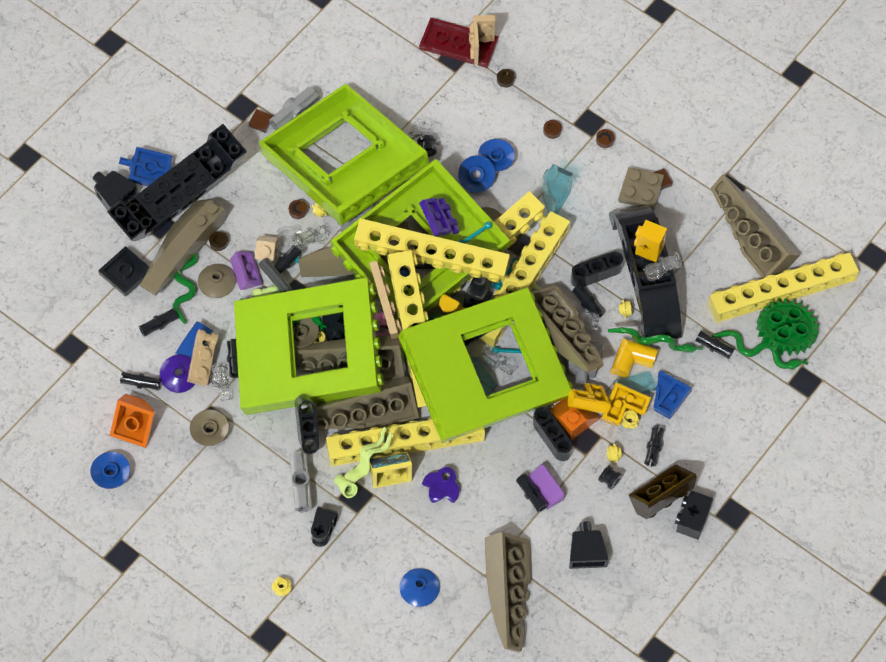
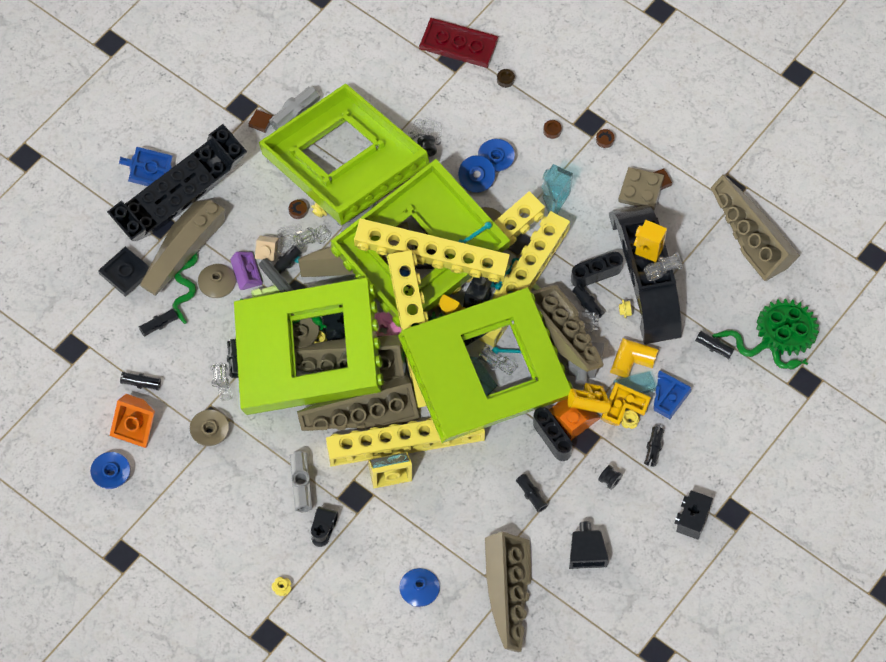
black torso [93,171,138,211] -> none
dark purple dish [160,355,195,393] -> none
blue slope [175,321,213,358] -> none
tan plate [187,329,218,387] -> none
dark brown tile [209,231,228,251] -> none
black beam [295,394,319,454] -> none
yellowish green flag [334,427,393,498] -> none
tan plate [370,261,401,339] -> none
dark purple plate [419,198,460,236] -> none
dark purple plate [422,467,460,503] -> none
tan bracket [469,15,495,66] -> none
medium lavender slope [528,464,565,510] -> none
light yellow plate [607,444,622,463] -> none
green animal [608,327,703,353] -> none
dark brown slope [628,464,697,519] -> none
light yellow brick [708,253,859,323] -> none

